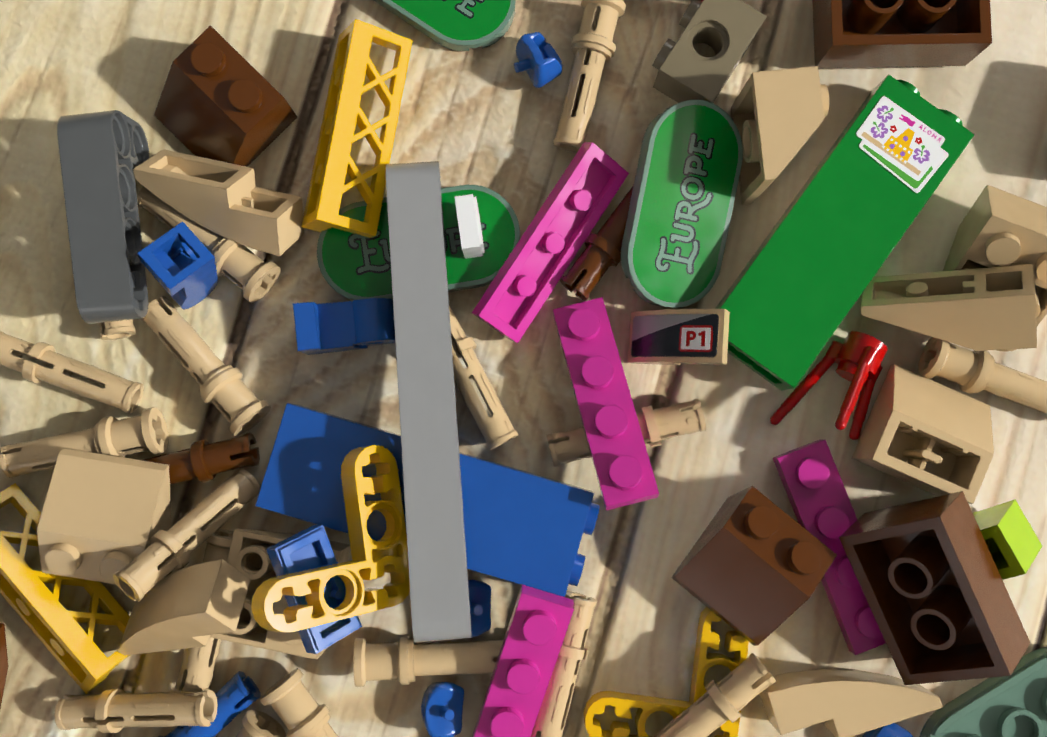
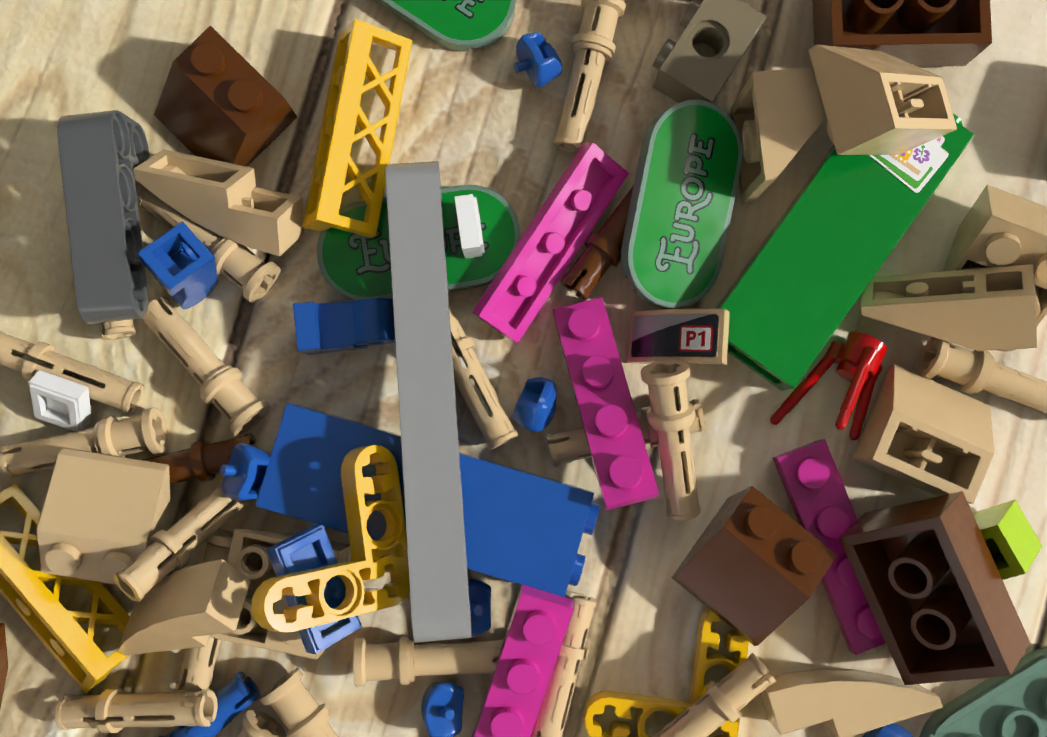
none -> white tile [28,370,92,432]
none -> blue piece [220,443,270,500]
none -> blue piece [512,377,557,432]
none -> tan pin [640,360,701,521]
none -> tan slope [808,45,957,155]

